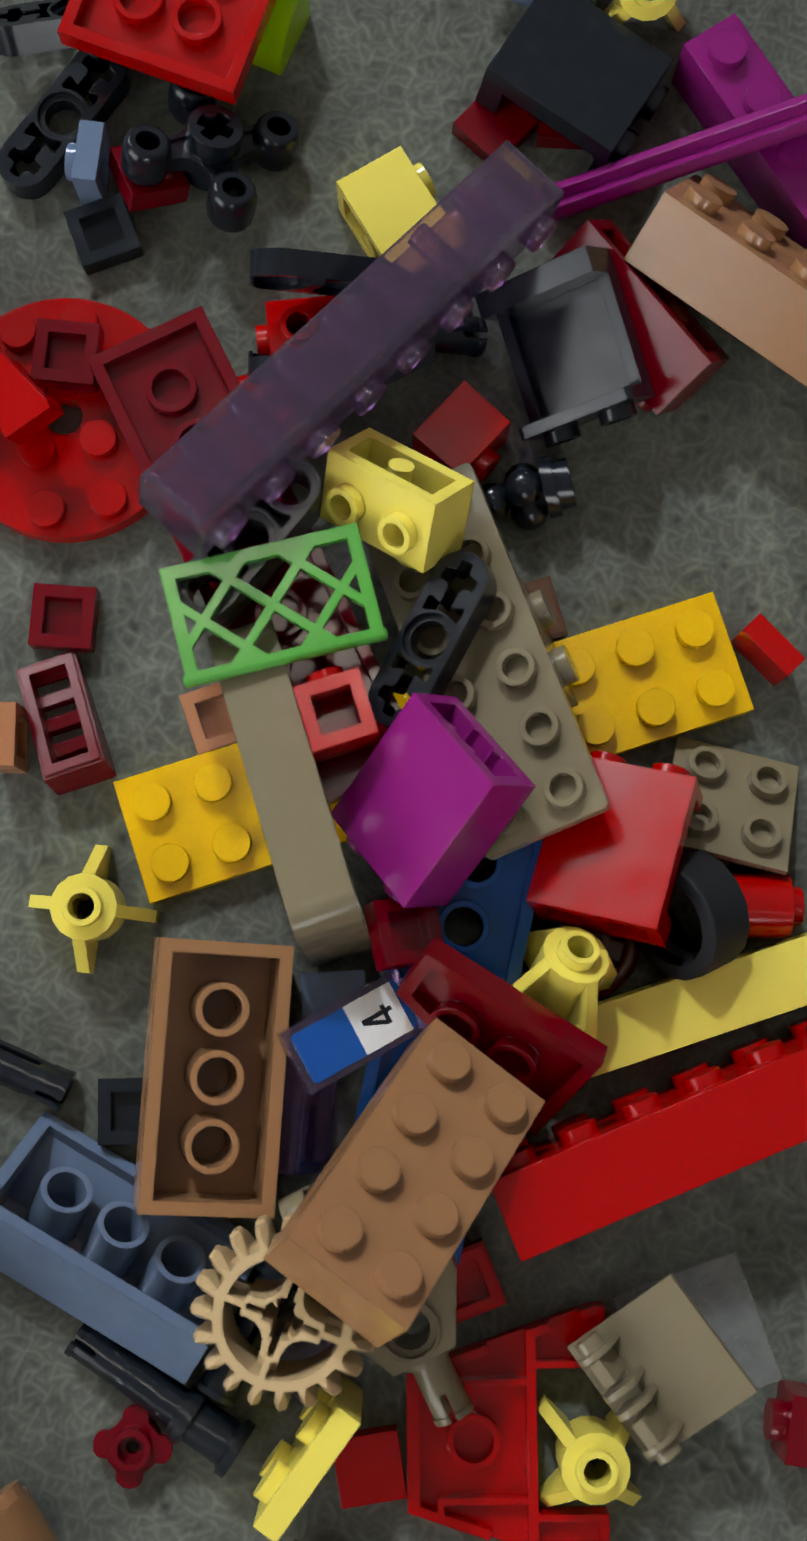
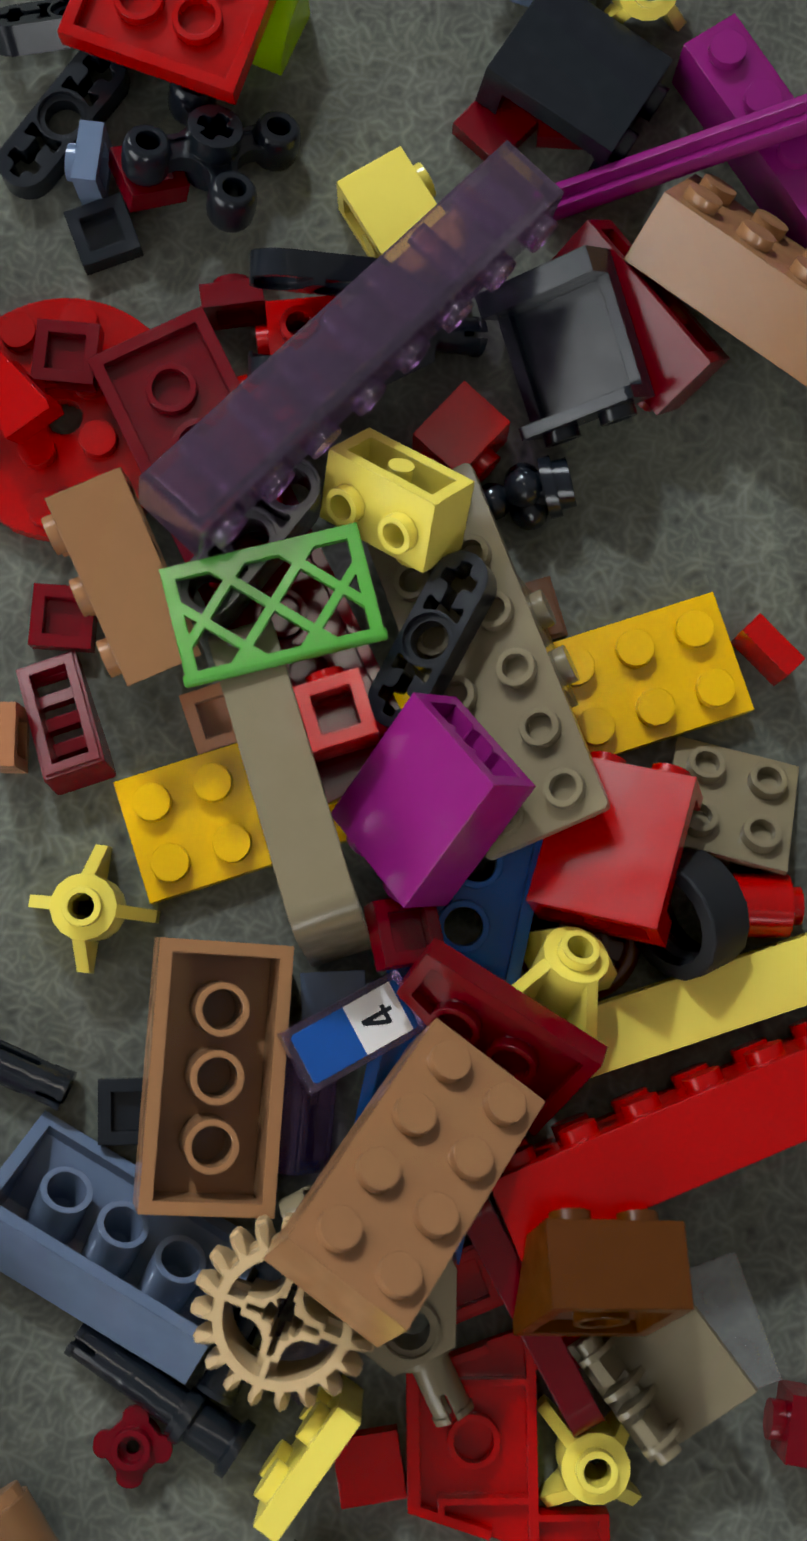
none -> medium nougat brick [41,467,204,687]
none -> dark red plate [199,273,267,331]
none -> dark red beam [467,1198,605,1437]
none -> reddish brown slope [513,1208,694,1337]

